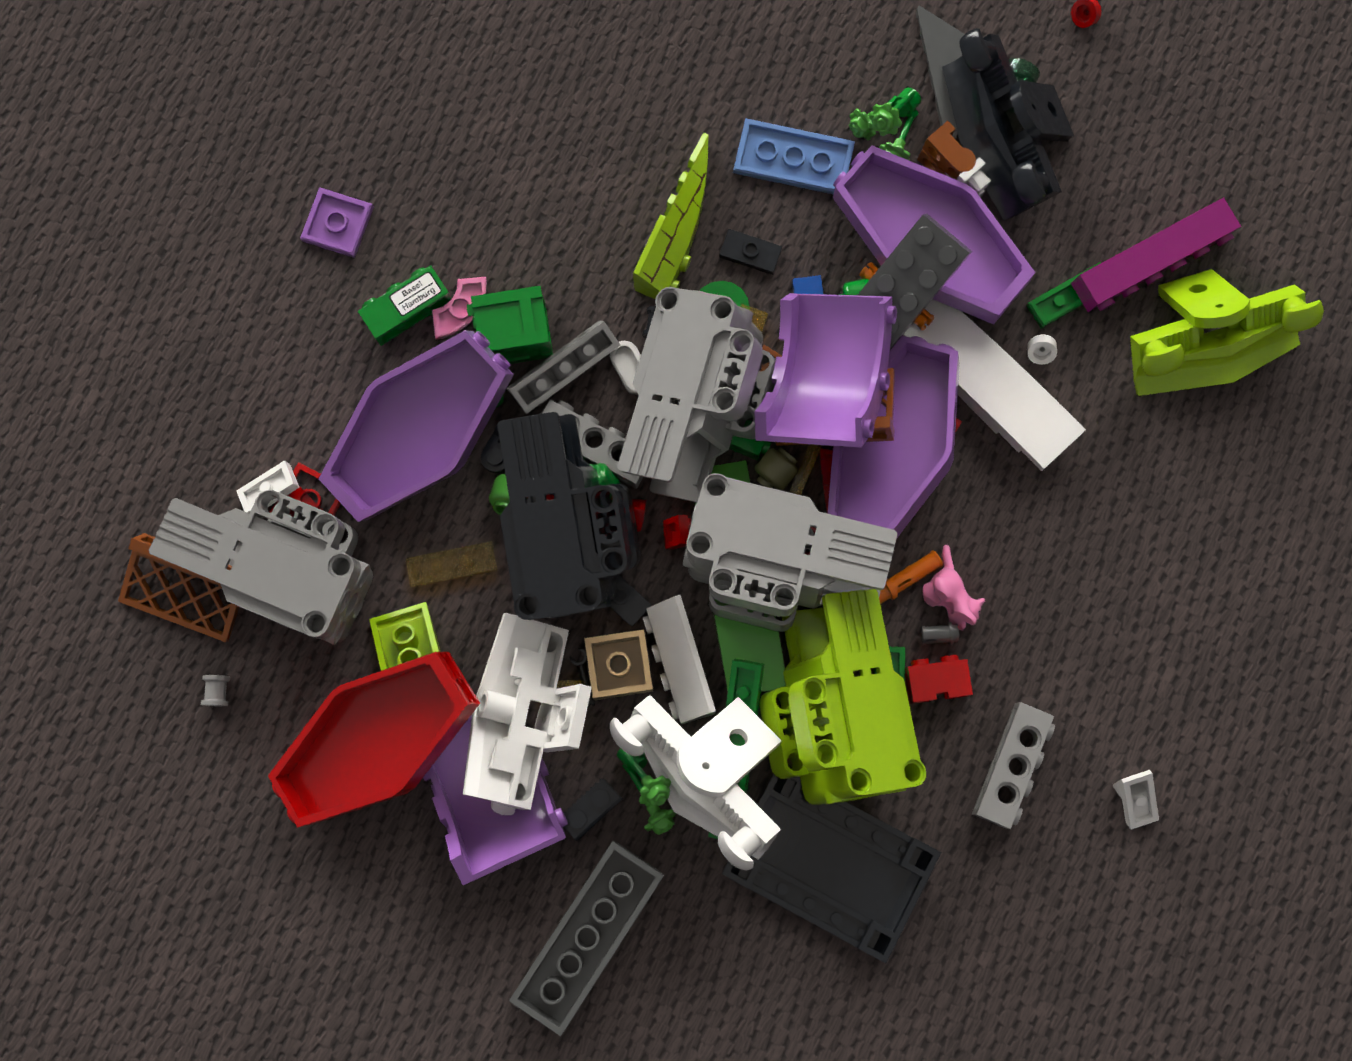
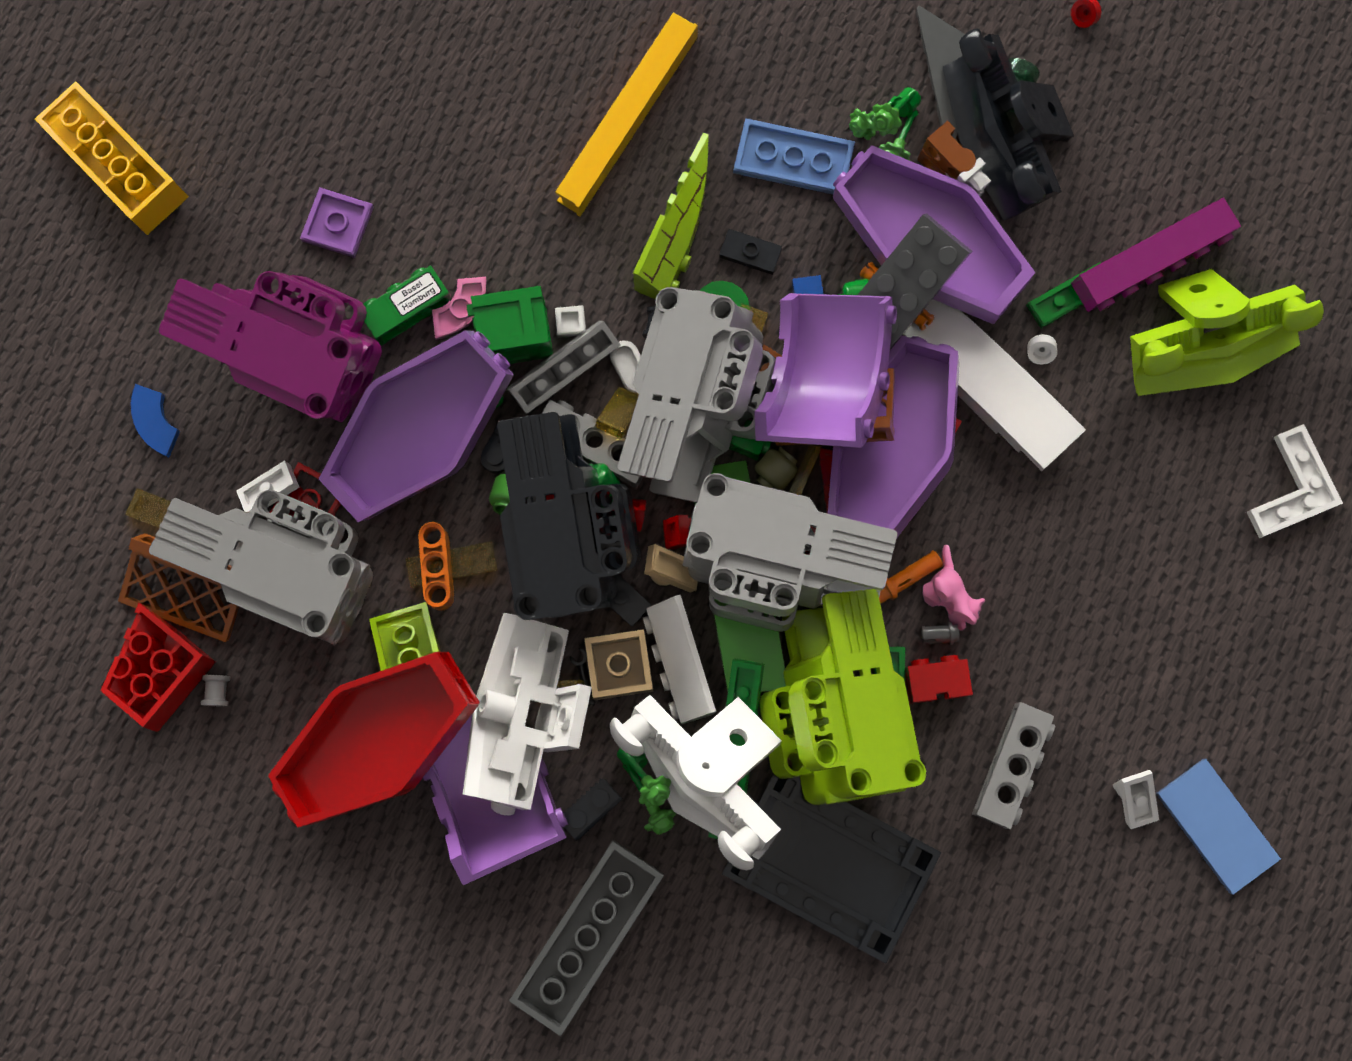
none -> yellow slope [35,81,189,235]
none -> red wedge [100,603,216,732]
none -> clear yellow tile [125,488,171,528]
none -> blue tile [131,384,180,458]
none -> magenta piece [159,271,382,422]
none -> orange beam [418,522,454,611]
none -> yellow tile [555,12,698,216]
none -> white tile [555,305,586,338]
none -> clear yellow tile [595,387,639,439]
none -> tan tile [644,544,698,592]
none -> medium blue tile [1156,759,1281,895]
none -> white plate [1247,424,1343,538]

